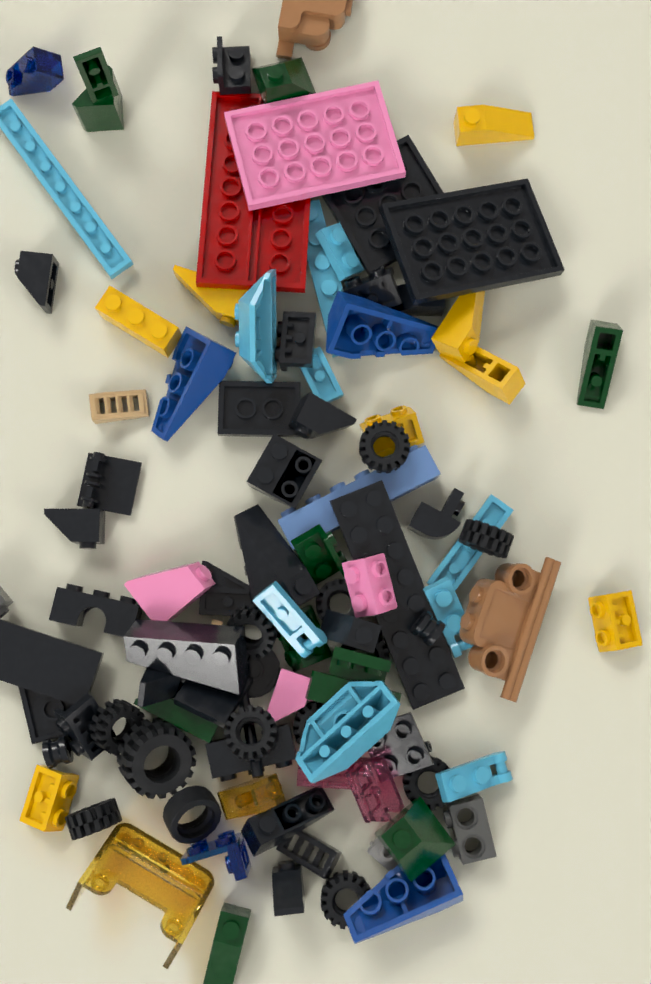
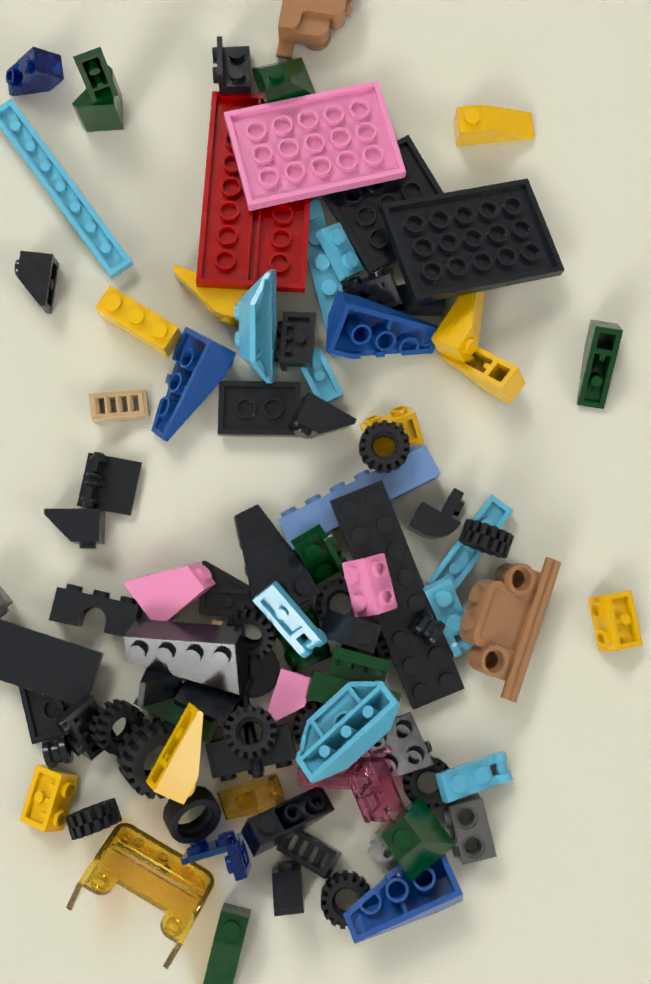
black slope [246,434,322,509] -> none
none -> yellow slope [146,703,203,805]

